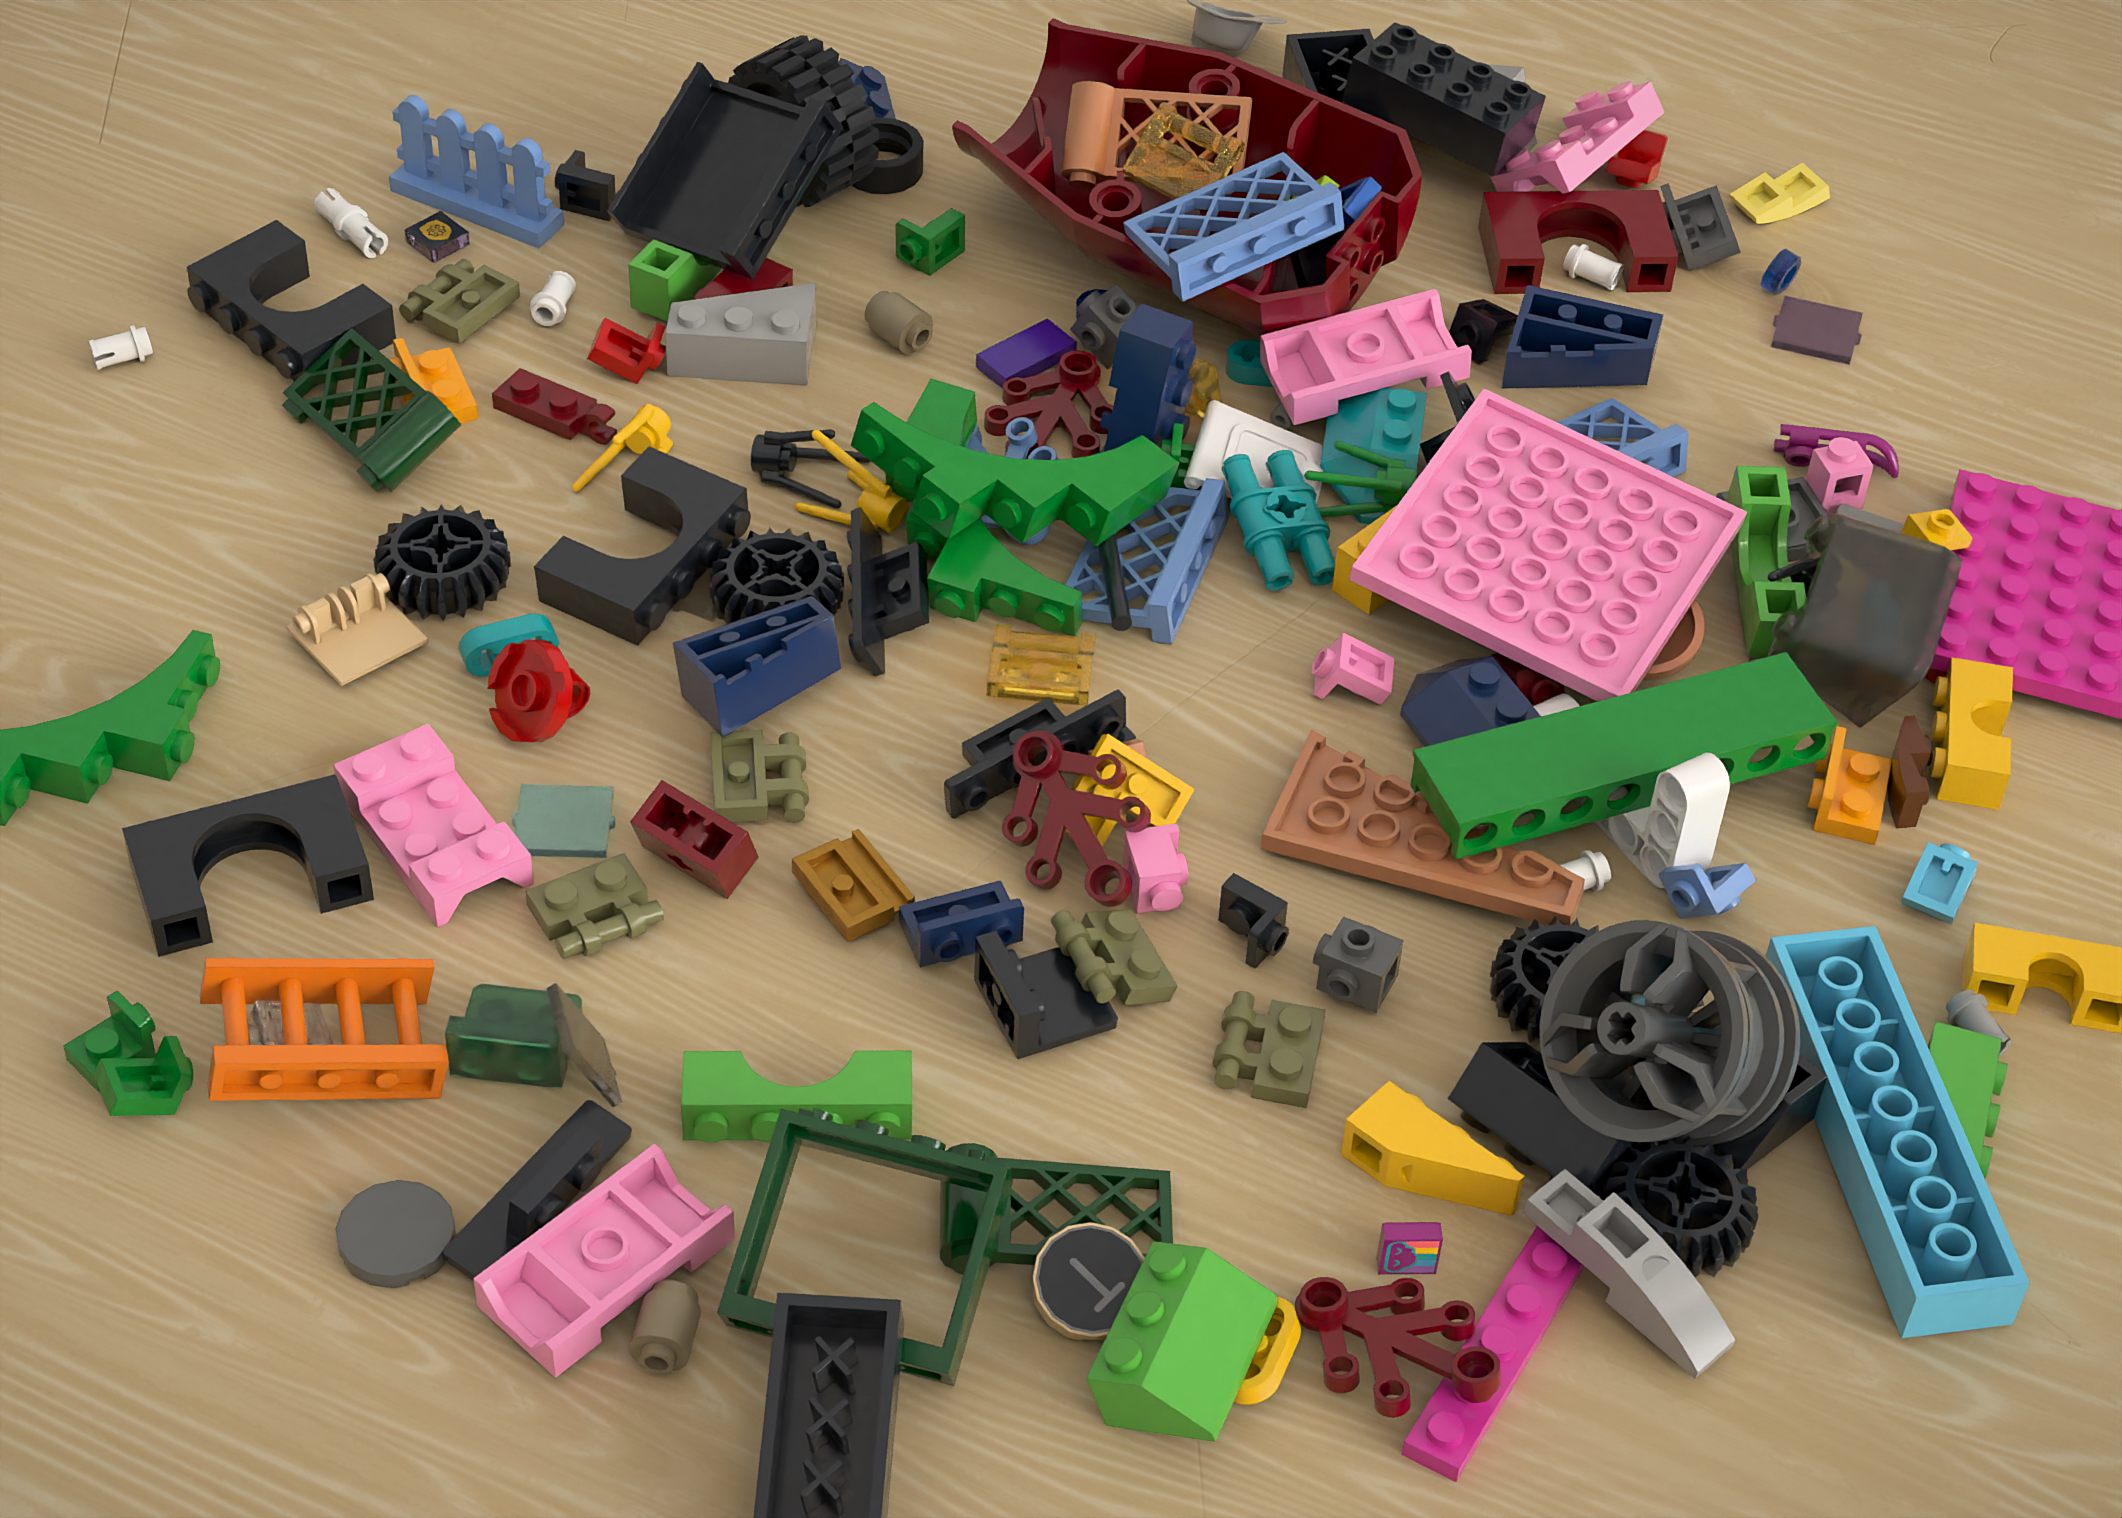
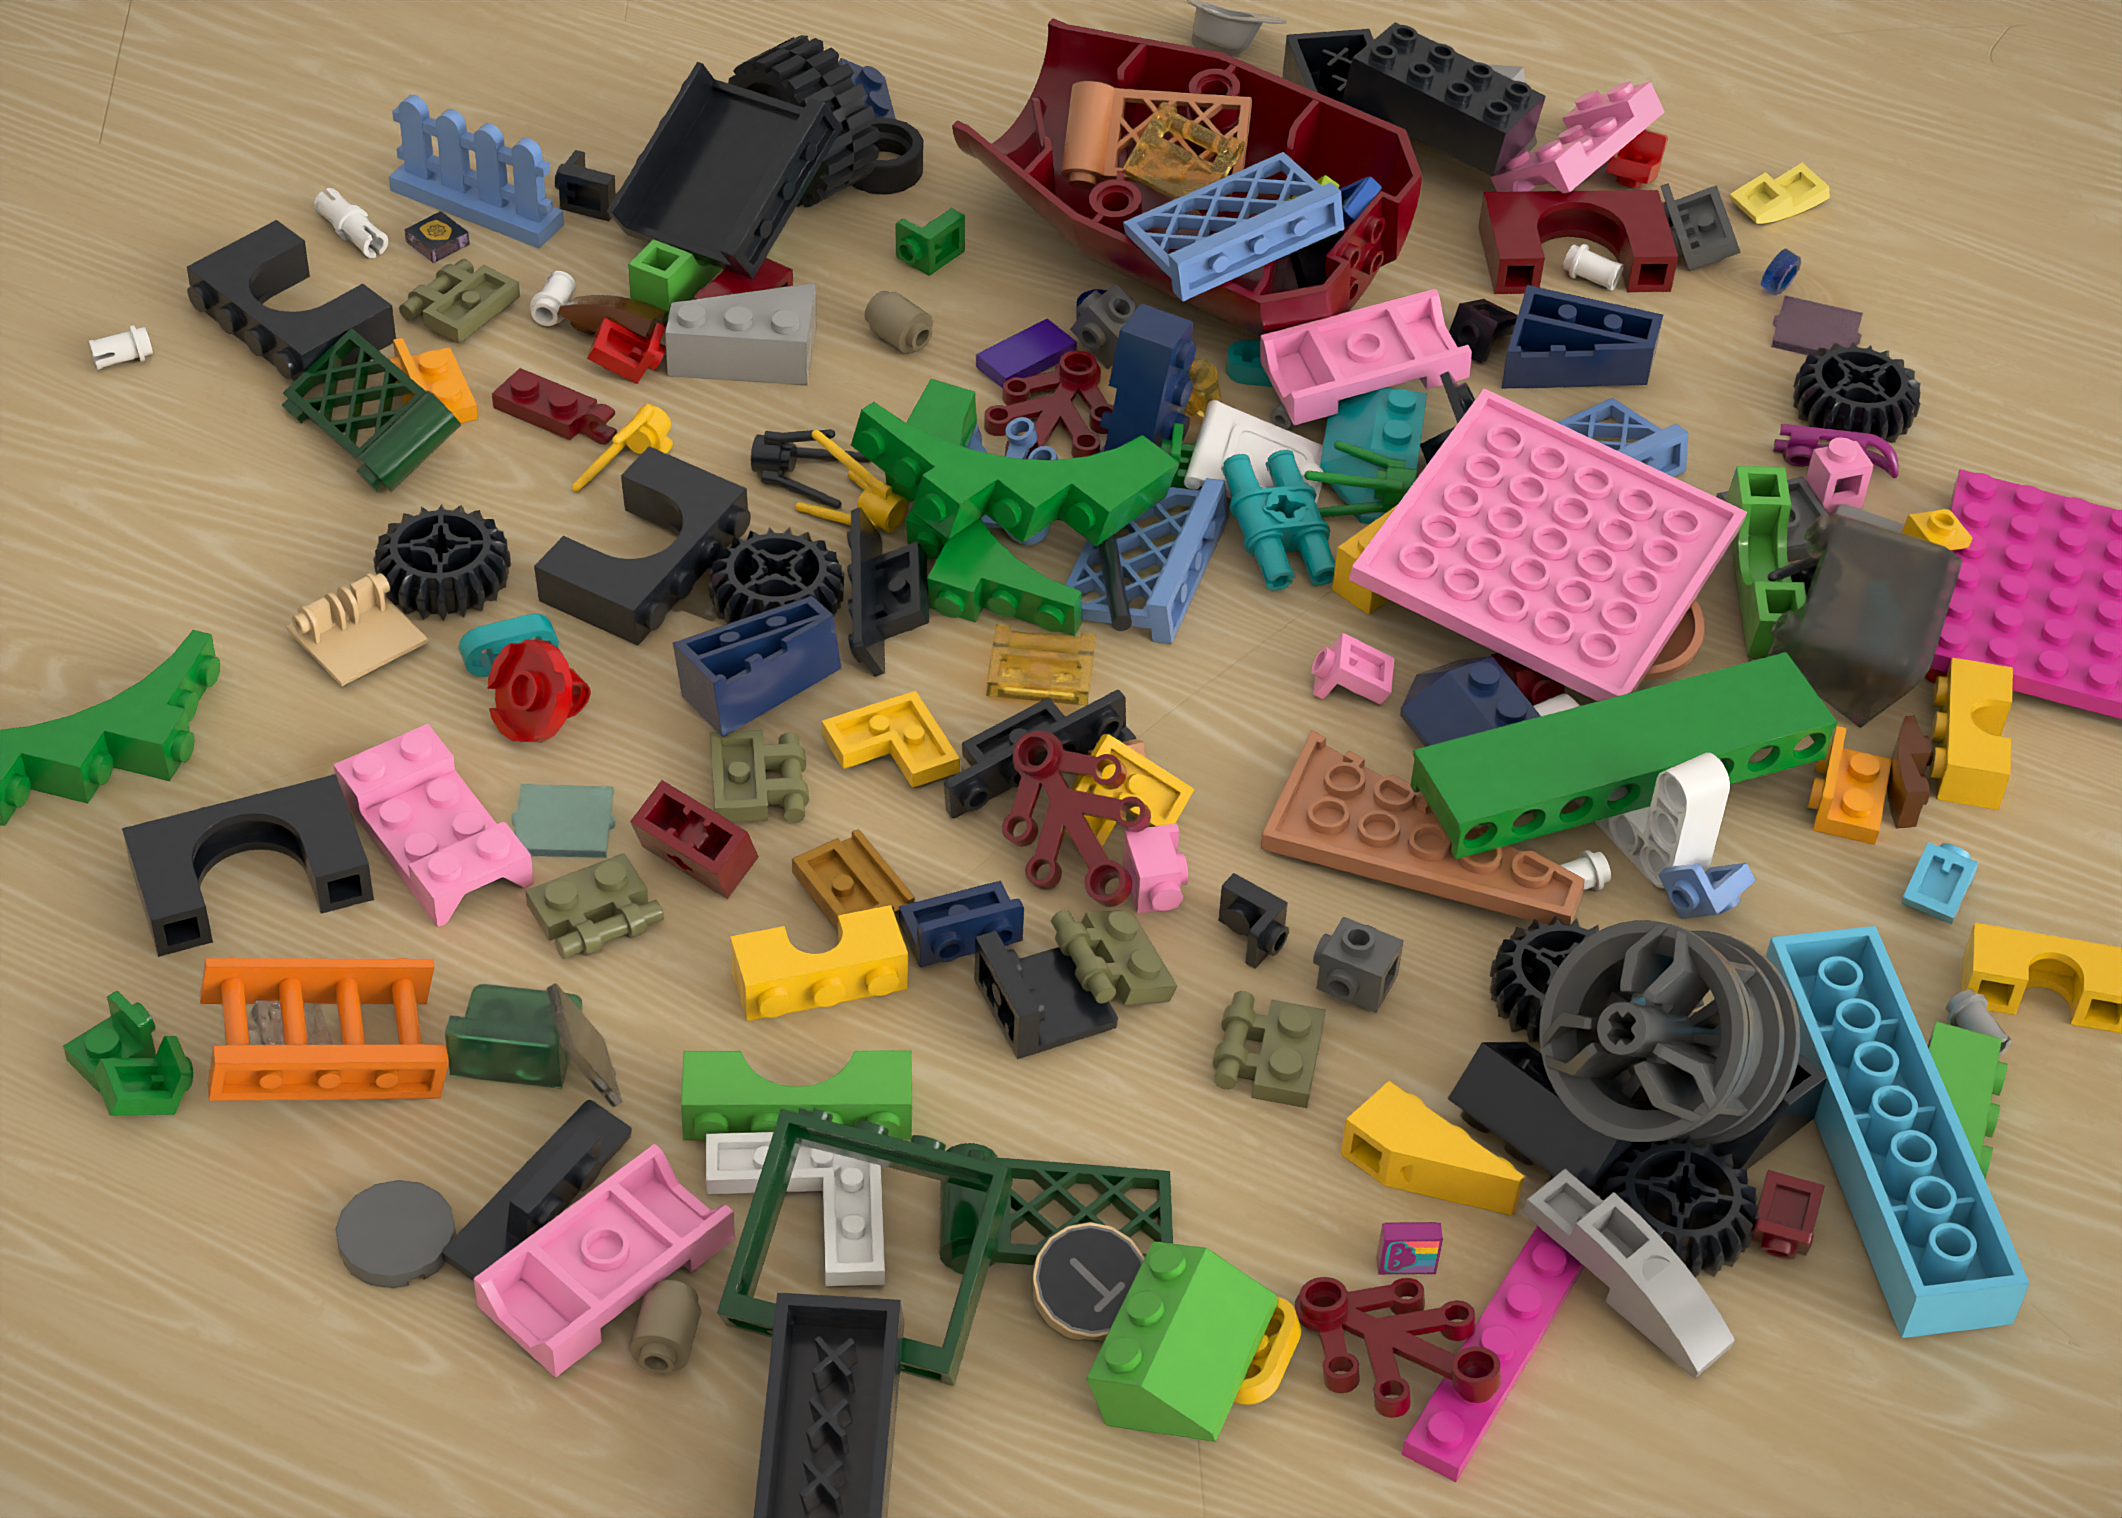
none -> reddish brown slope [557,295,668,338]
none -> white plate [706,1132,885,1287]
none -> yellow arch [730,905,908,1021]
none -> yellow plate [822,690,960,788]
none -> dark red bracket [1752,1170,1825,1259]
none -> black gear [1793,342,1921,443]

